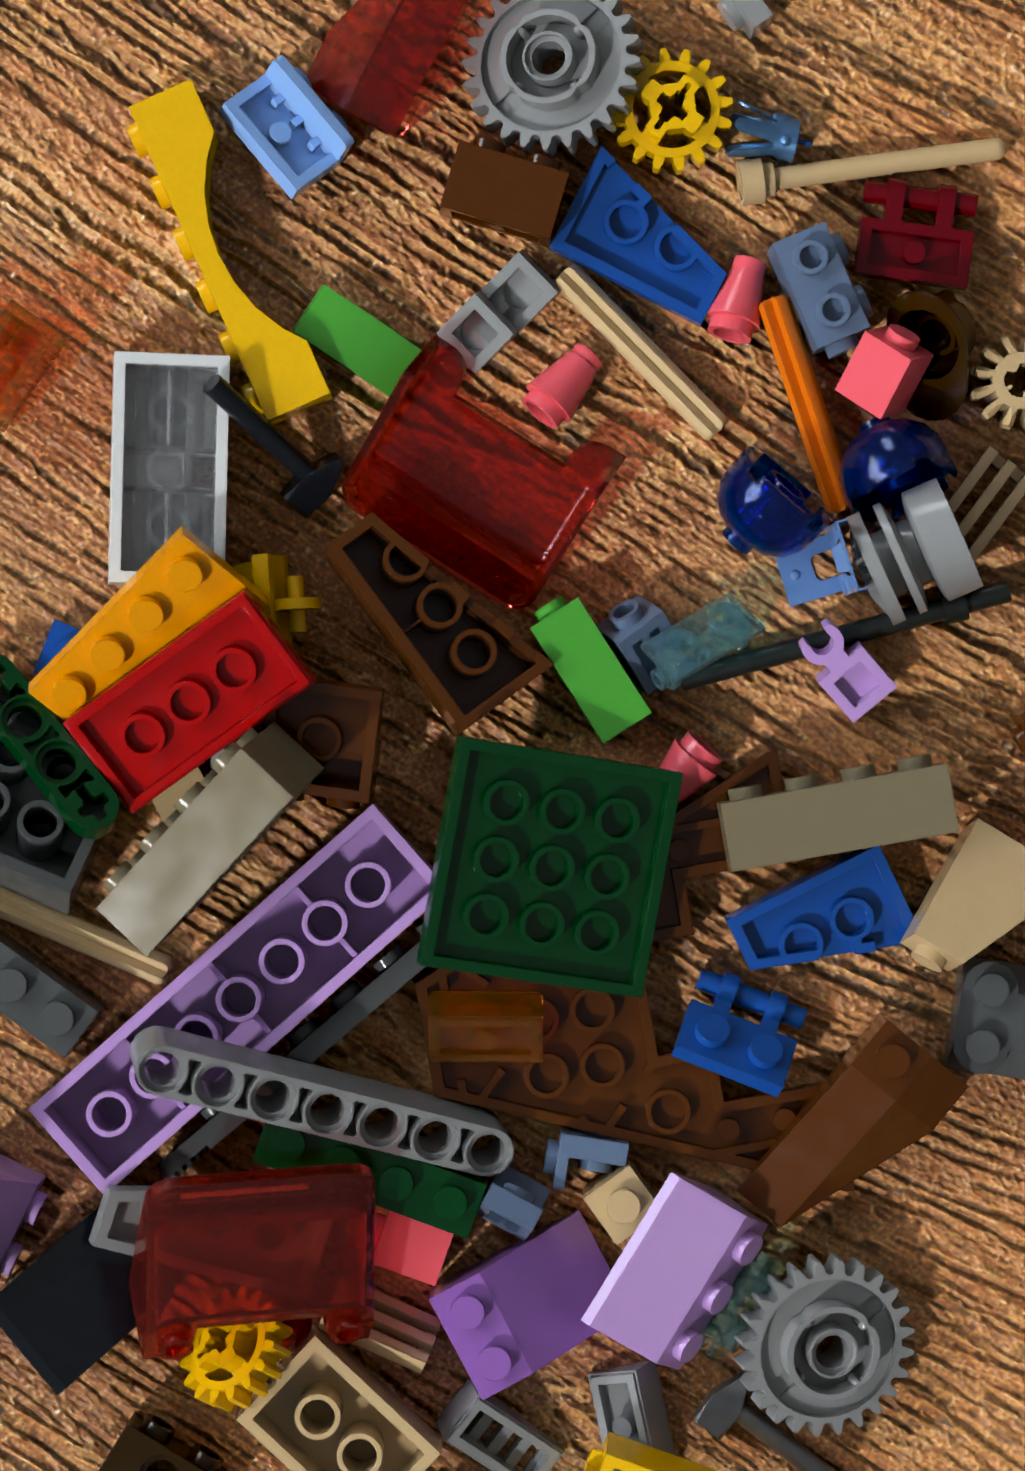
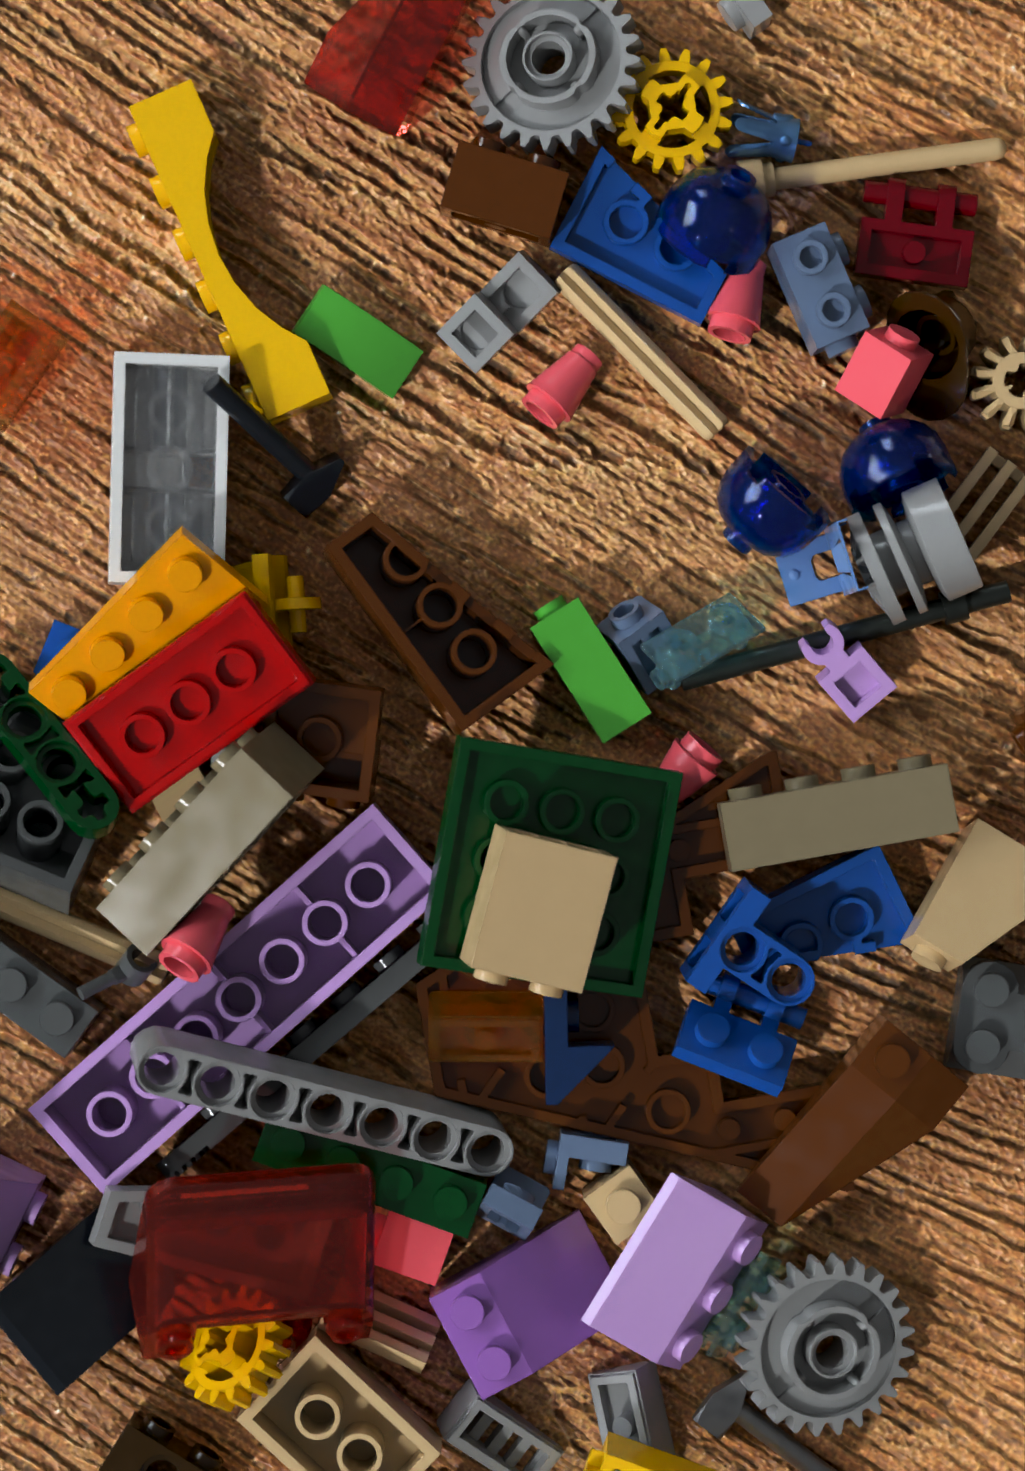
light blue bracket [218,55,354,200] -> none
clear red windscreen [342,335,626,609] -> none
orange axle [758,294,857,513] -> none
none -> dark grey hand [76,944,158,1000]
none -> coral cone [159,894,235,982]
none -> tan brick [460,824,618,999]
none -> dark blue slope [544,990,614,1105]
none -> clear blue cylinder [655,165,772,275]
none -> blue tile [679,876,815,1006]

